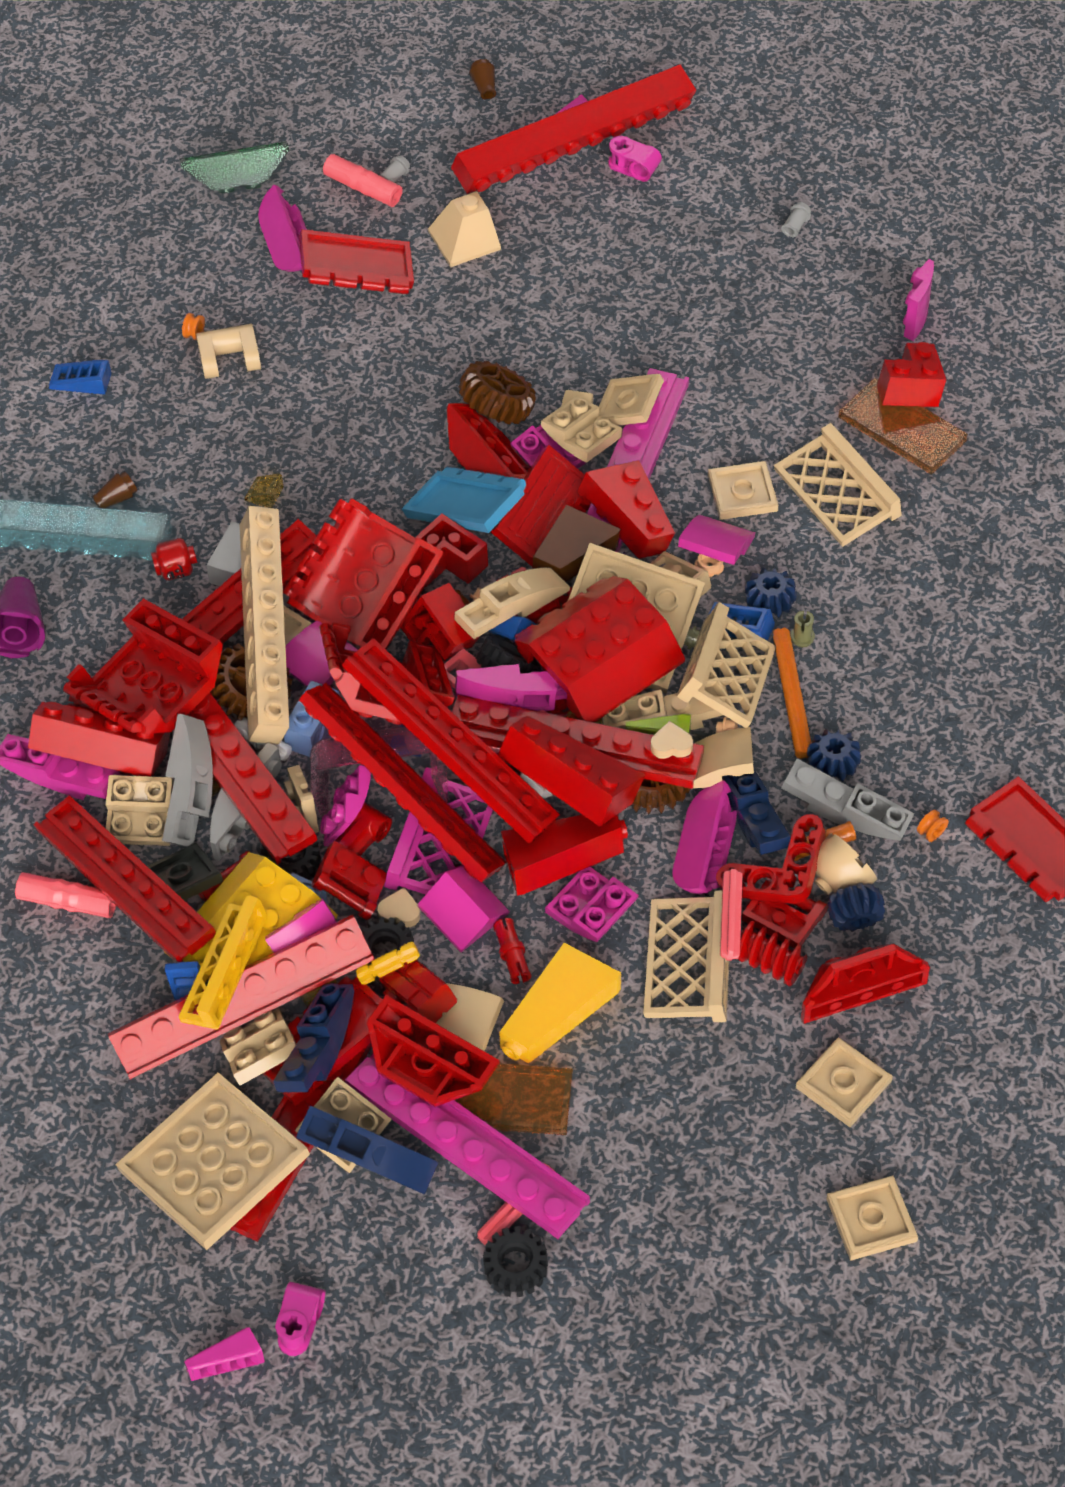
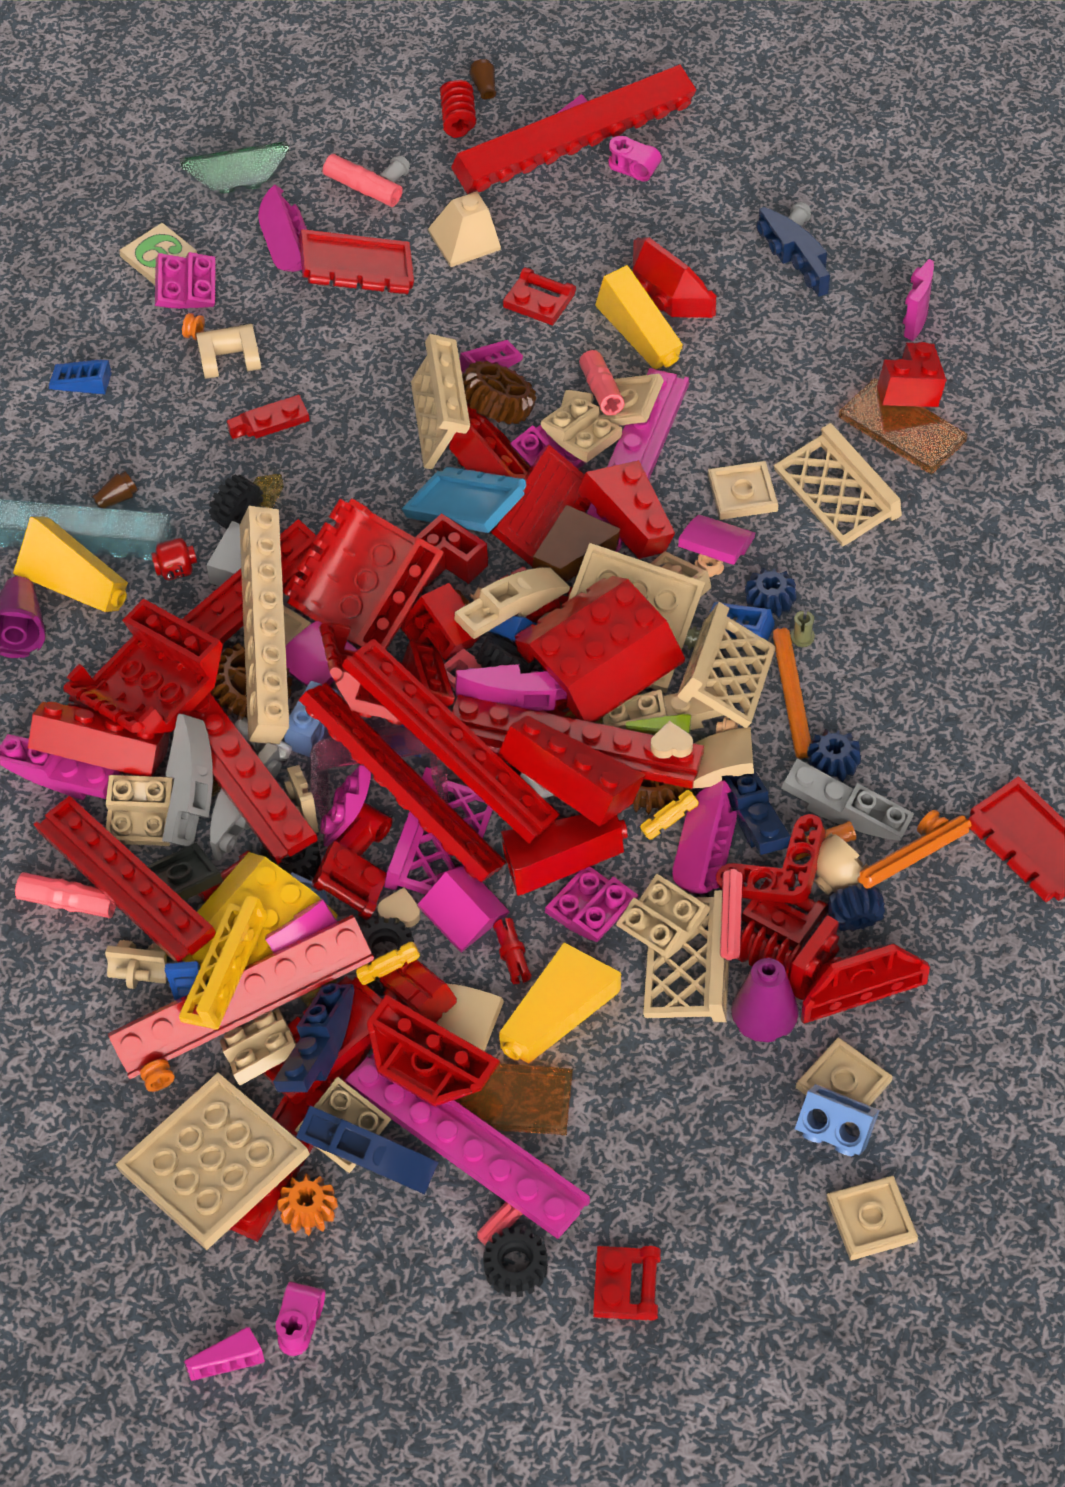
none -> yellow slope [13,517,128,612]
none -> tan hips [105,940,167,989]
none -> tan tile [119,223,197,285]
none -> orange bush [140,1059,175,1092]
none -> dark pink slope [155,252,215,309]
none -> black tyre [209,474,264,529]
none -> red hinge [227,395,310,439]
none -> orange gear [277,1173,338,1236]
none -> tan fence [411,334,470,469]
none -> red piece [440,80,476,138]
none -> dark pink slope [459,340,523,375]
none -> red plate [503,267,576,326]
none -> coral axle [579,350,624,415]
none -> red plate [593,1246,661,1321]
none -> yellow slope [595,265,683,369]
none -> tan slope [616,874,711,959]
none -> red wedge [633,237,716,318]
none -> yellow axle [640,790,699,840]
none -> magenta cone [731,958,799,1042]
none -> dark blue slope [756,207,830,297]
none -> red plate [789,915,840,1000]
none -> medium blue brick [795,1084,880,1156]
none -> orange axle [857,815,972,889]

